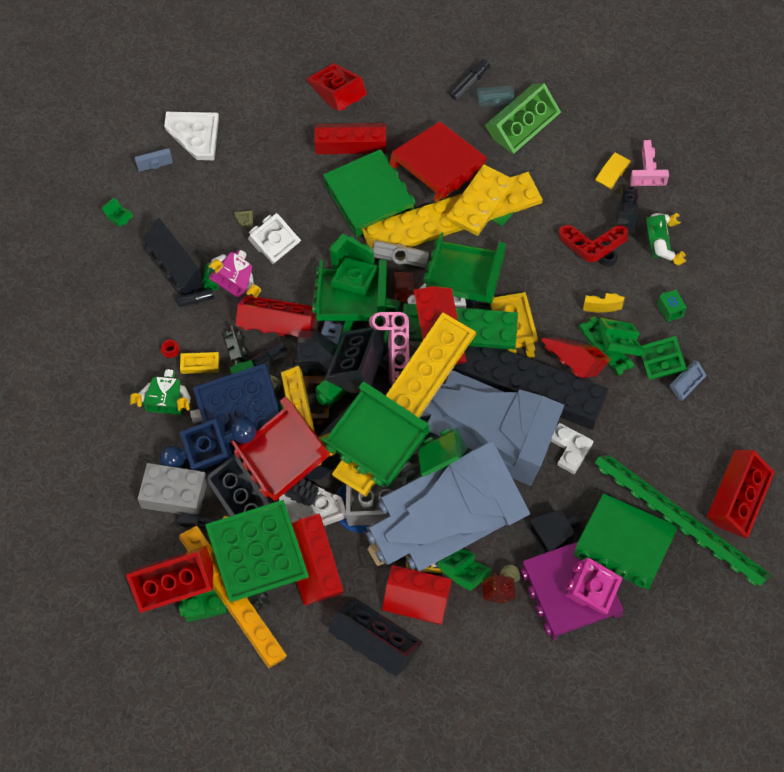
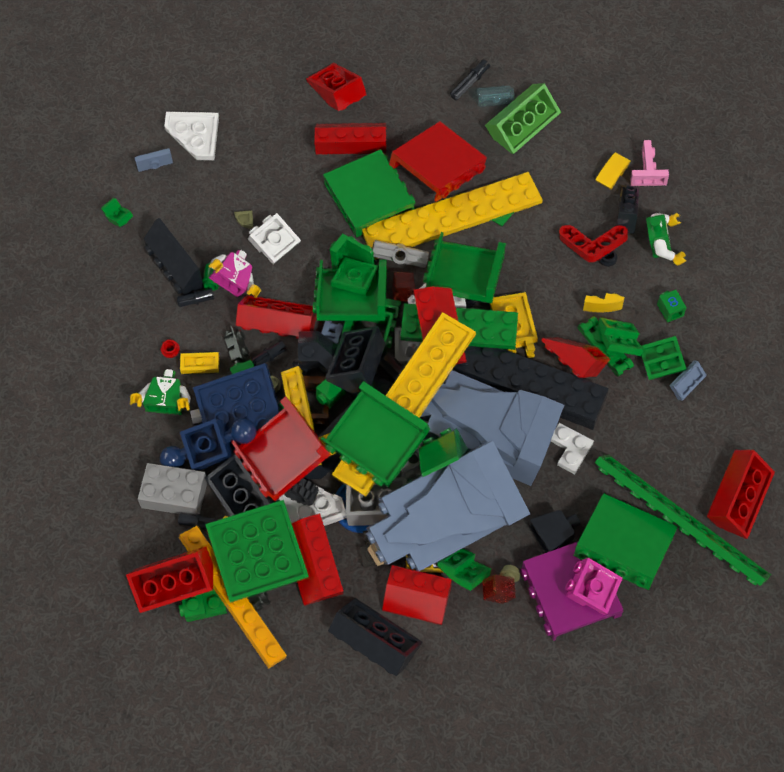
bright pink beam [369,312,409,386] -> none
yellow piece [446,165,515,236] -> none

